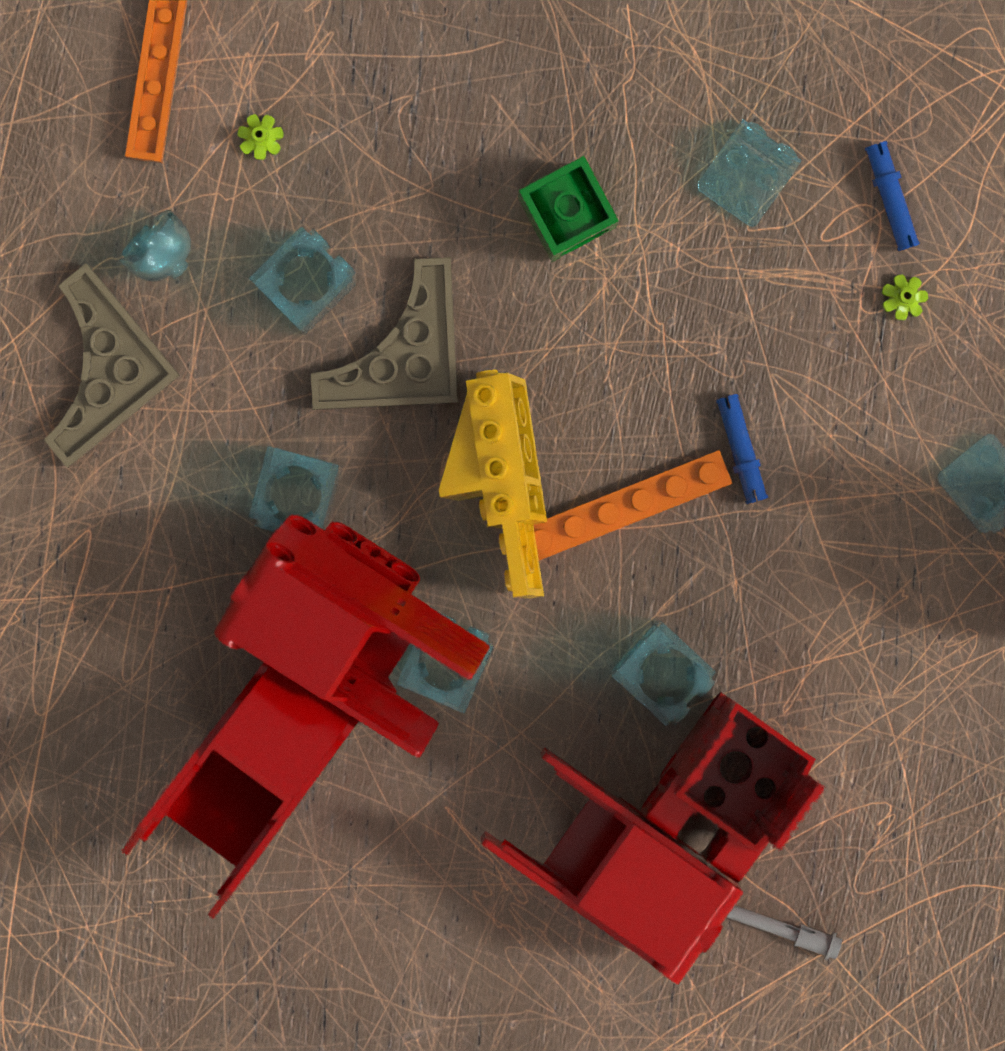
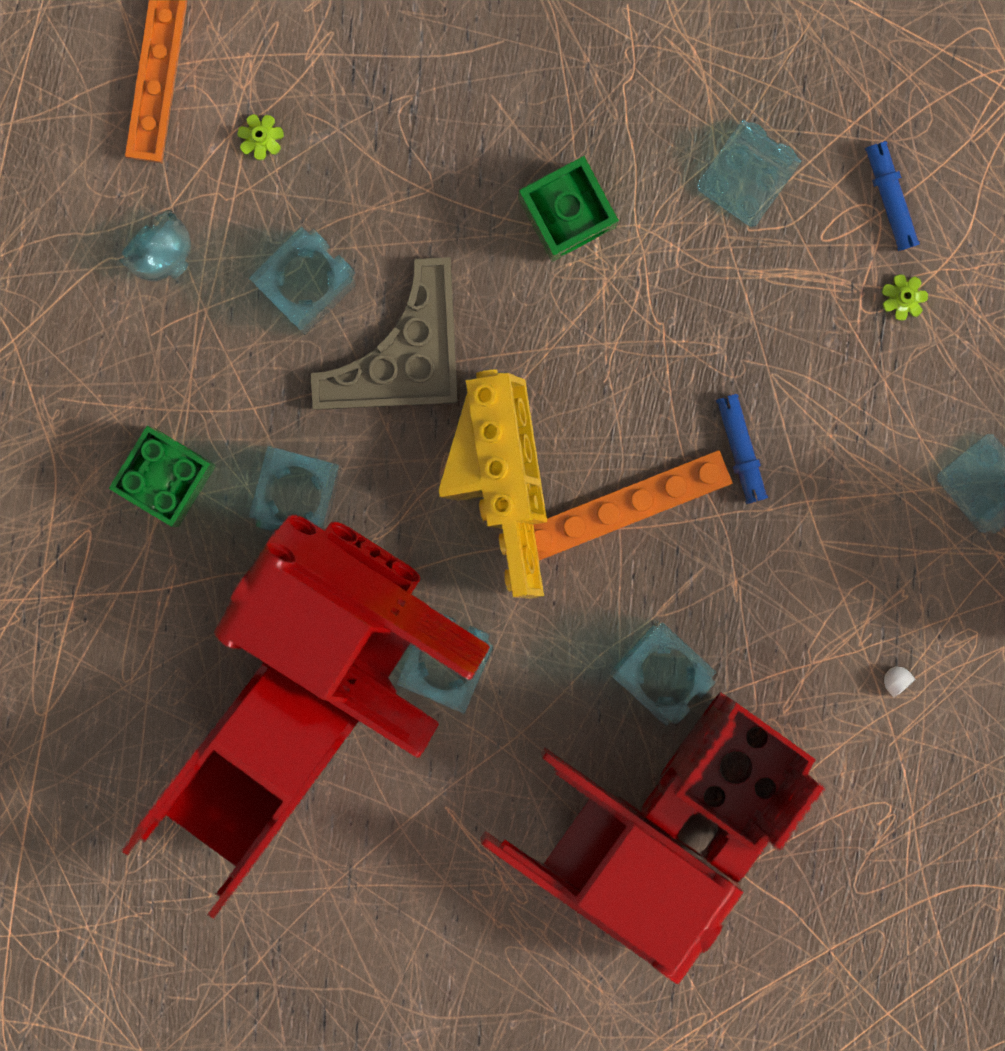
dark tan plate [43,263,180,468] -> none
light grey pin [727,905,842,960] -> none
none -> green brick [108,426,217,527]
none -> white hinge [884,667,916,698]

